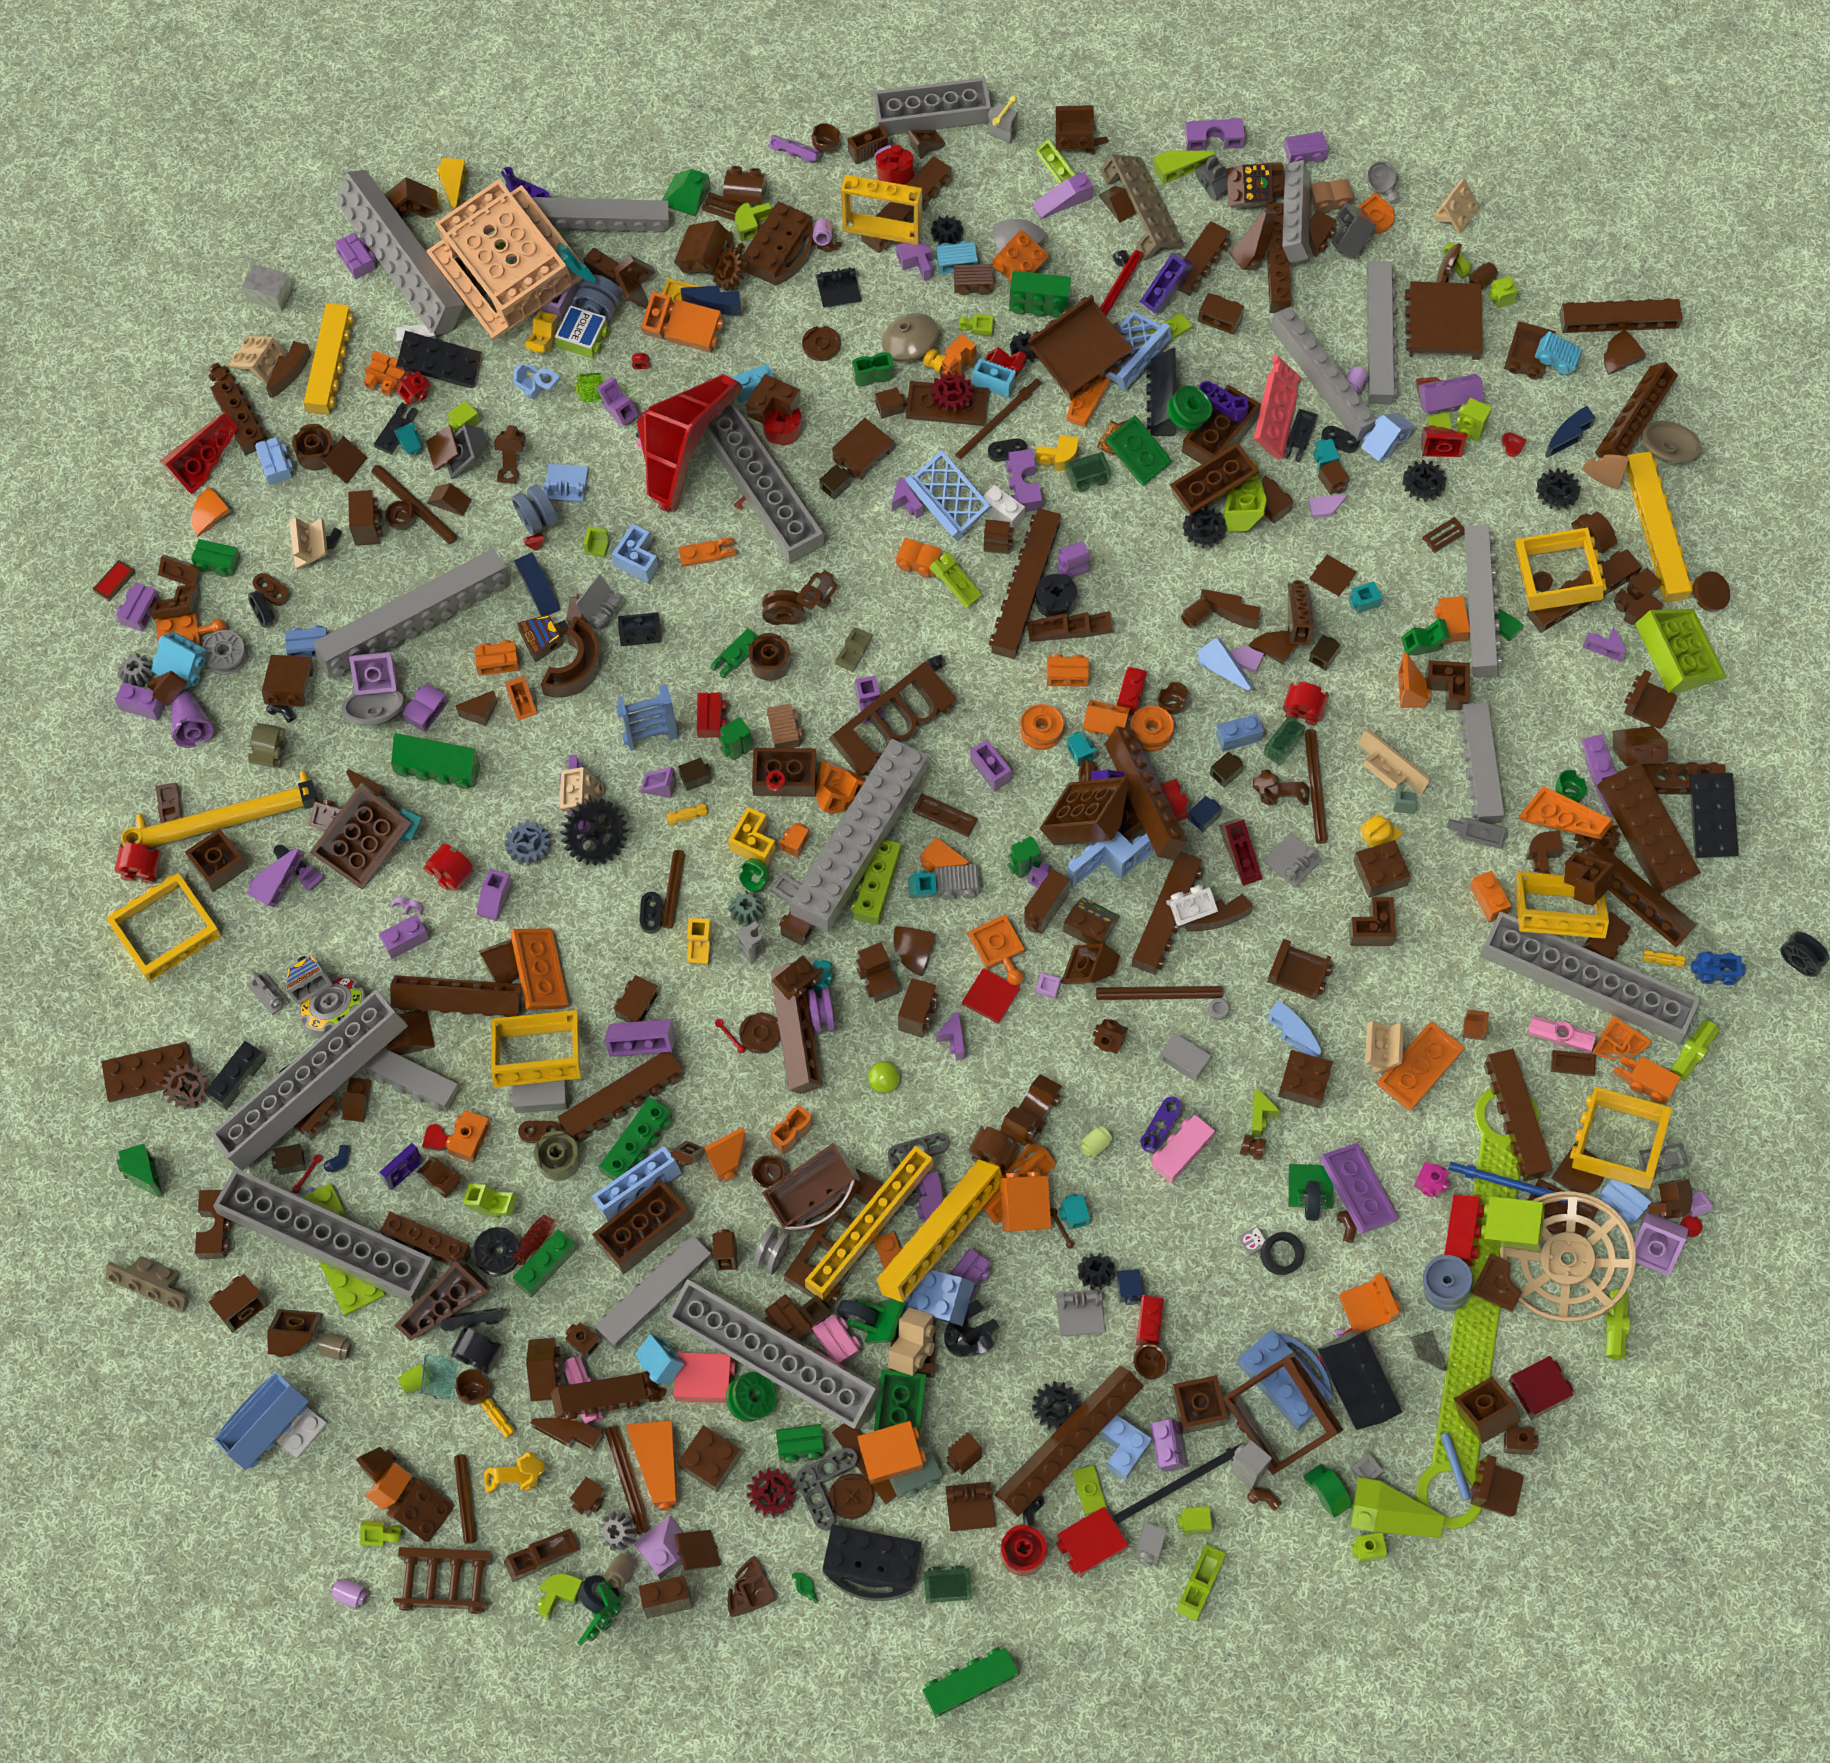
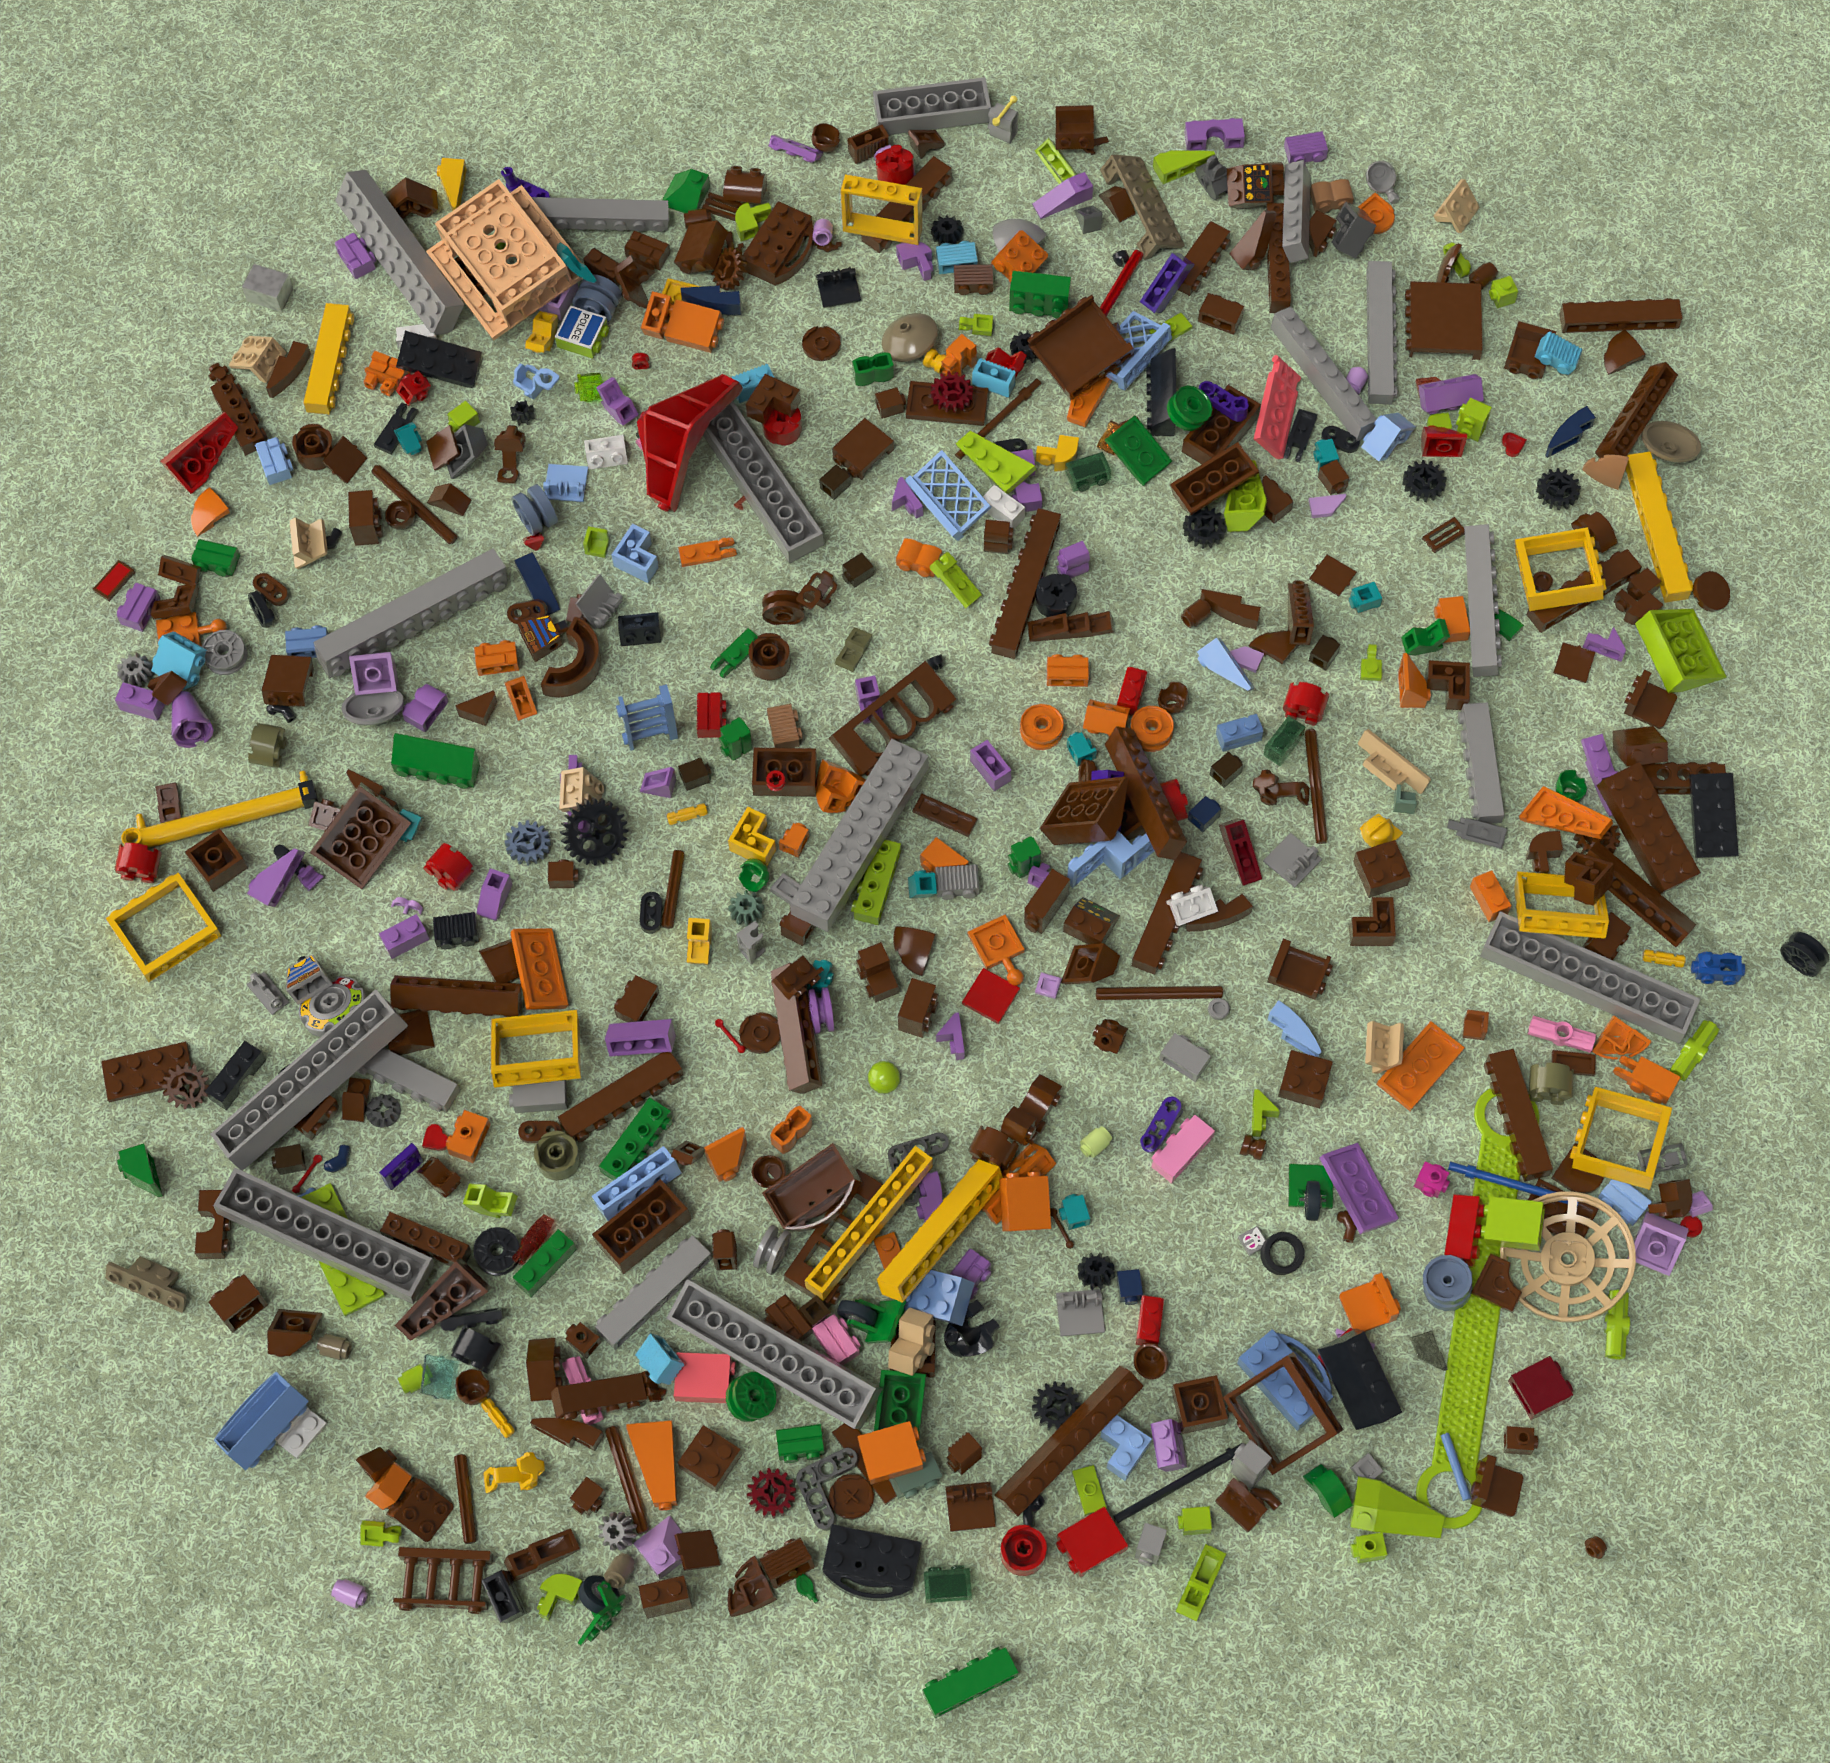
reddish brown brick [1453,1377,1521,1444] -> none
none -> dark grey gear [365,1093,401,1128]
none -> black brick [433,912,479,949]
none -> black brick [482,1570,528,1623]
none -> reddish brown plate [507,599,548,624]
none -> black gear [510,400,535,426]
none -> reddish brown brick [548,859,579,889]
none -> white bracket [584,435,628,470]
none -> reddish brown brick [624,231,670,271]
none -> reddish brown brick [684,208,712,229]
none -> reddish brown brick [760,1537,815,1589]
none -> dark brown brick [842,552,874,588]
none -> lime wing [955,431,1036,494]
none -> dark grey slope [1074,205,1102,234]
none -> reddish brown bracket [1215,1478,1268,1532]
none -> lime plate [1360,644,1382,681]
none -> olive brick [1529,1063,1574,1105]
none -> reddish brown piece [1553,642,1595,683]
none -> reddish brown plate [1585,1536,1607,1559]

